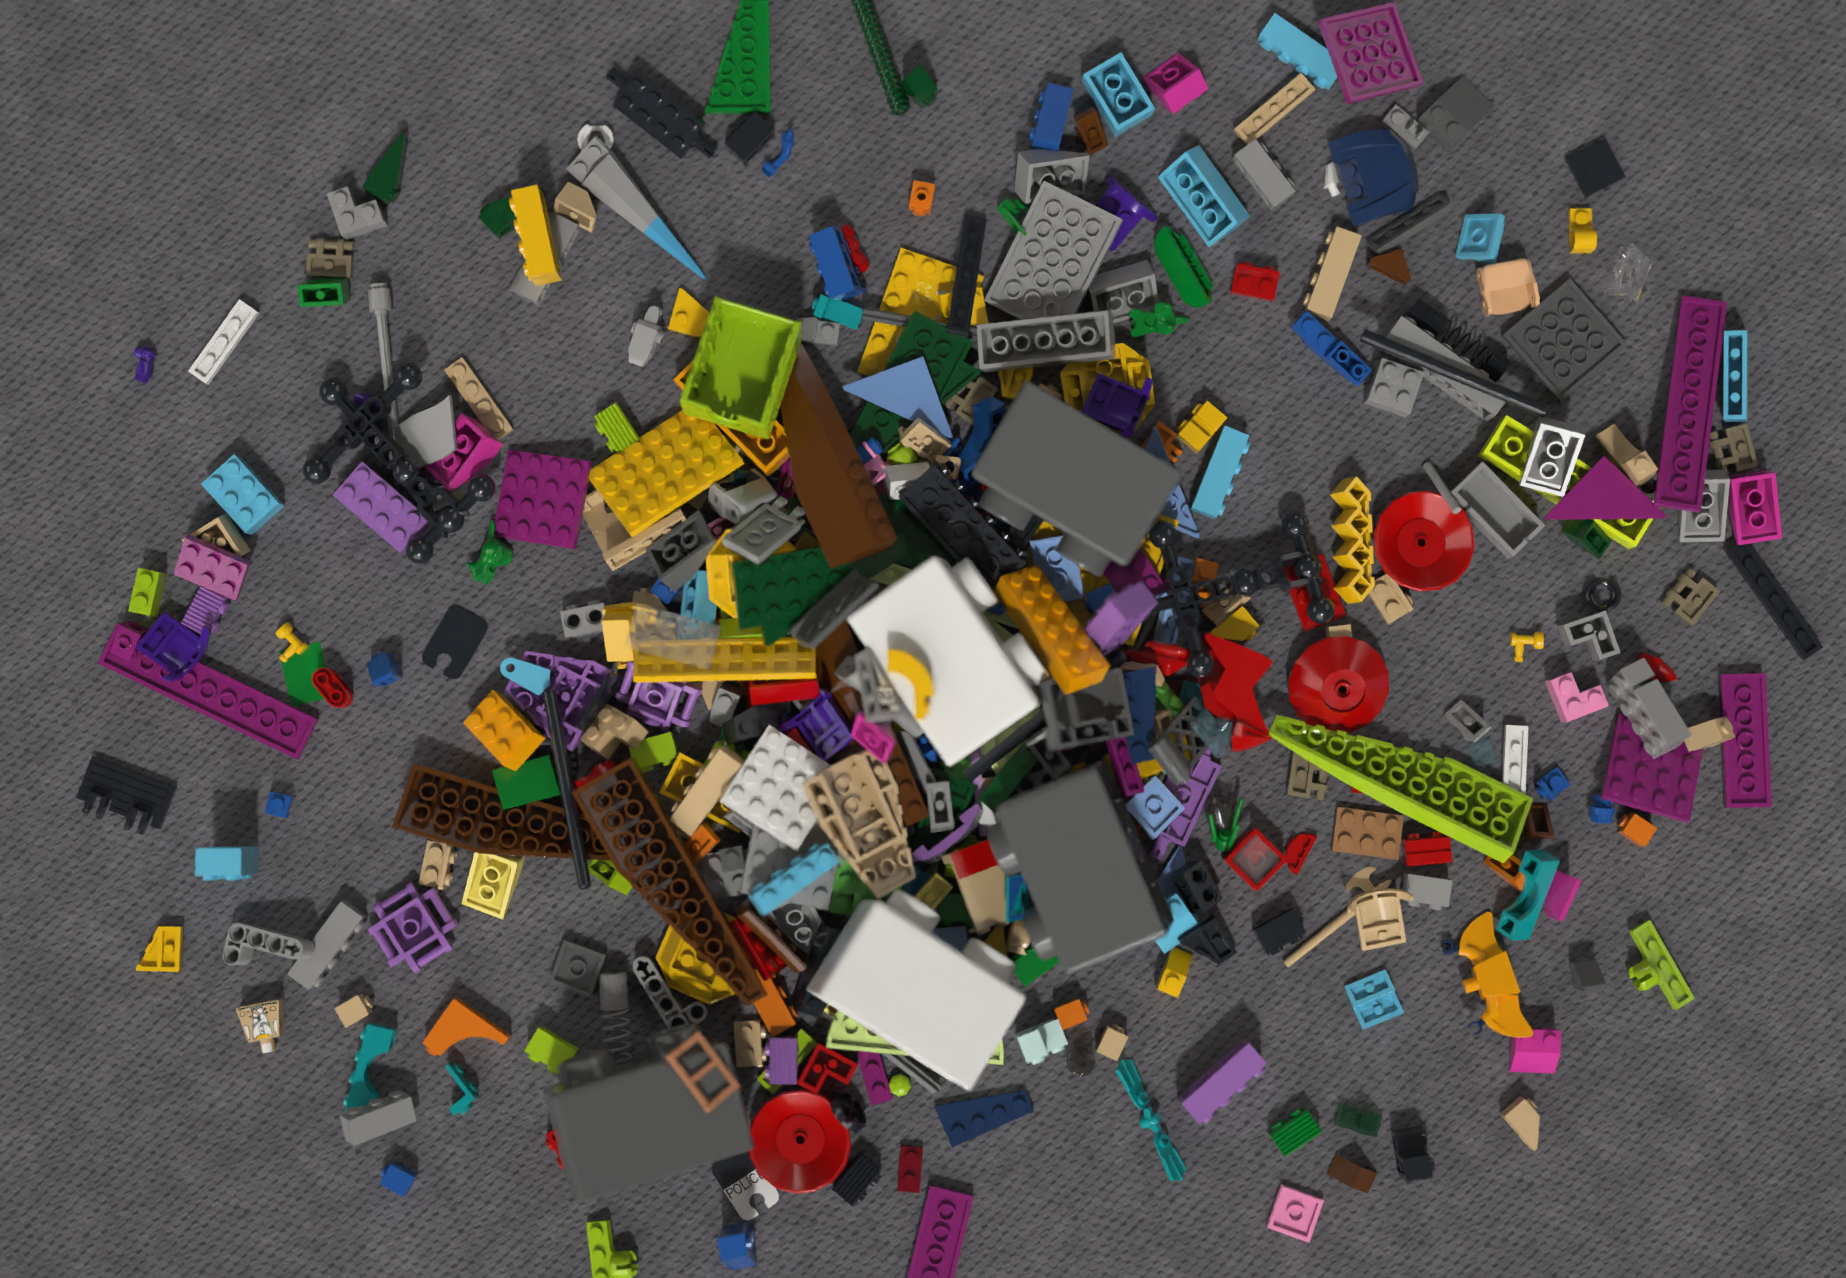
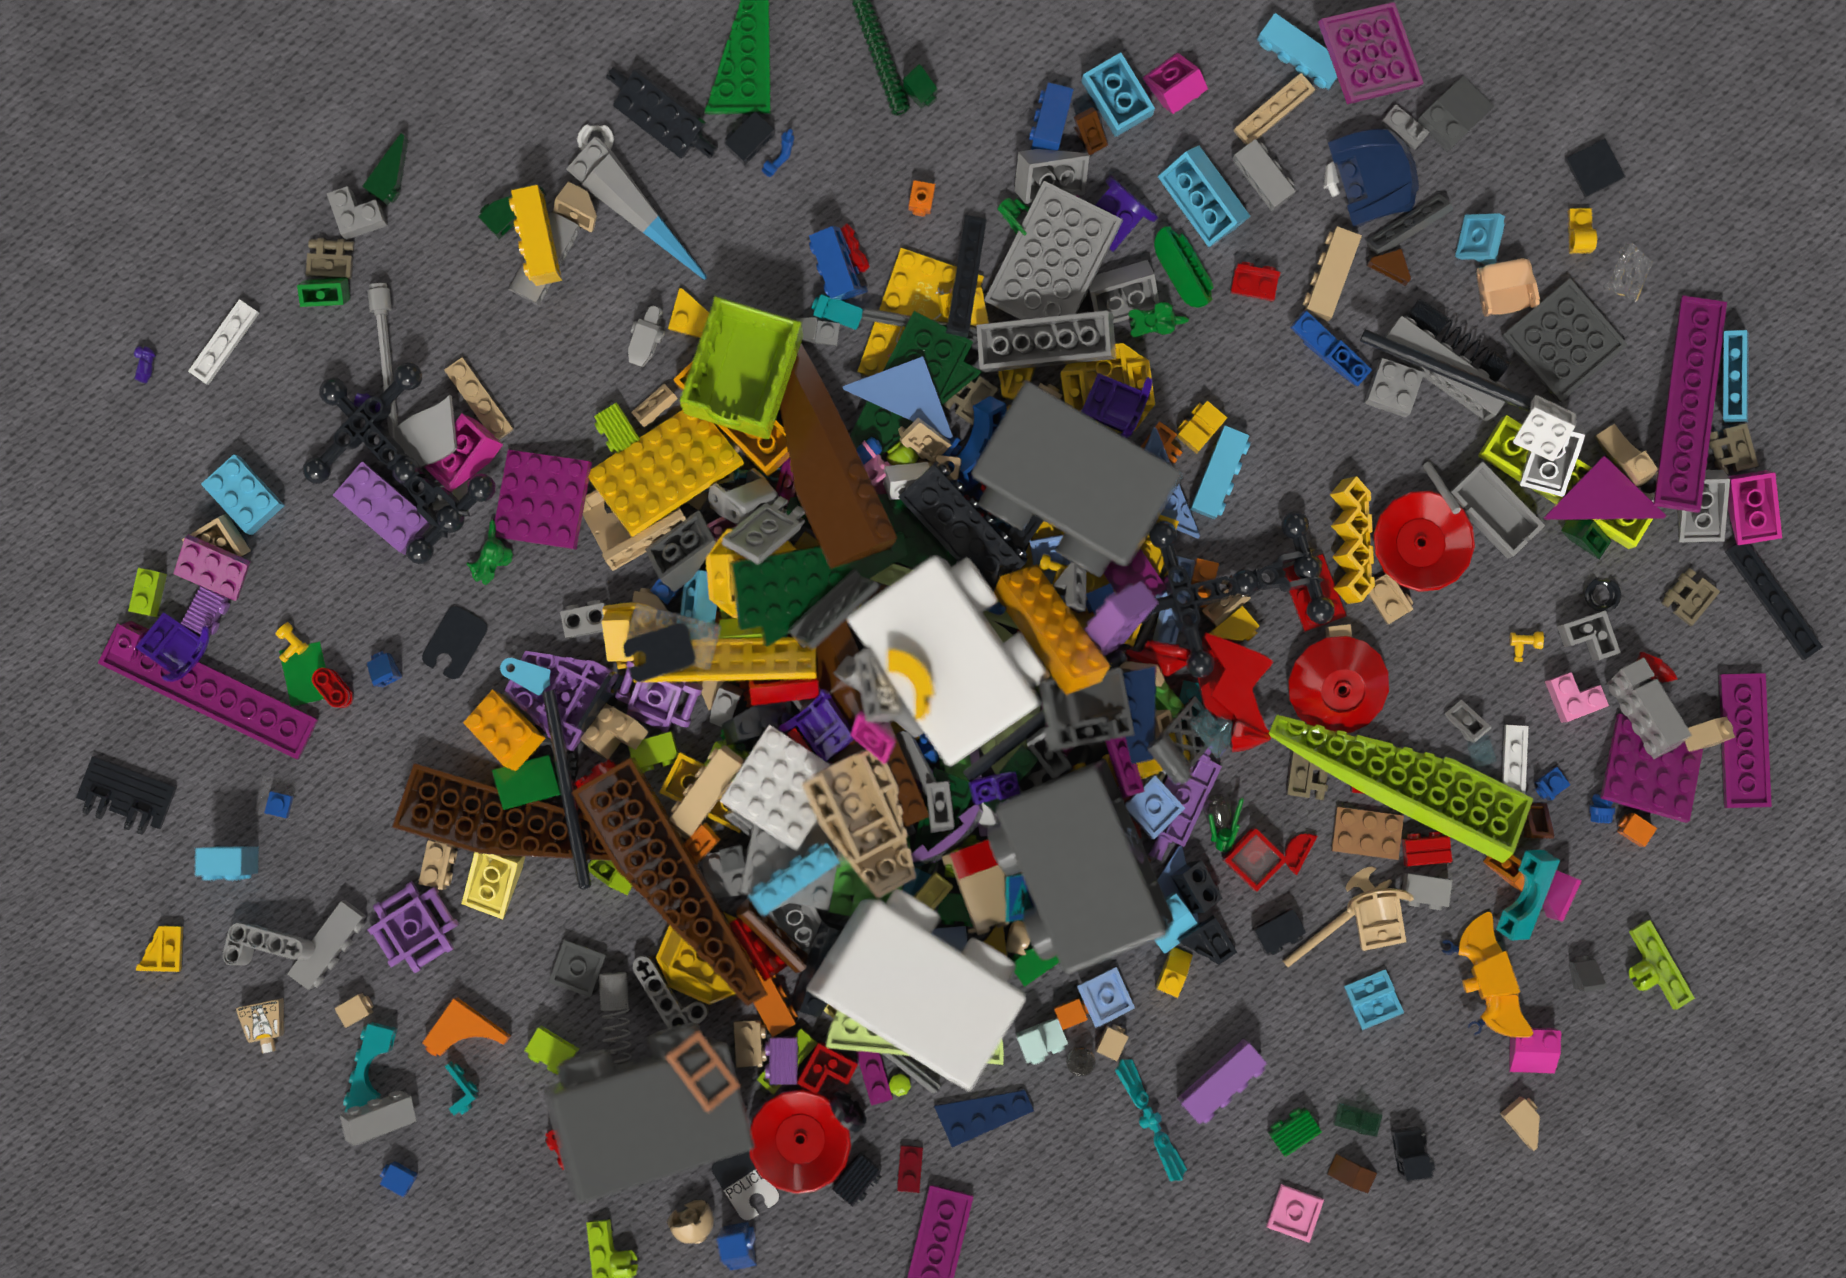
none -> black piece [623,623,696,682]
none -> tan plate [631,384,678,427]
none -> tan cylinder [667,1200,714,1244]
none -> dark purple slope [968,771,1021,805]
none -> yellow piece [1039,553,1069,586]
none -> light grey slope [1053,562,1086,613]
none -> light blue plate [1077,967,1135,1027]
none -> white bracket [1513,395,1576,461]

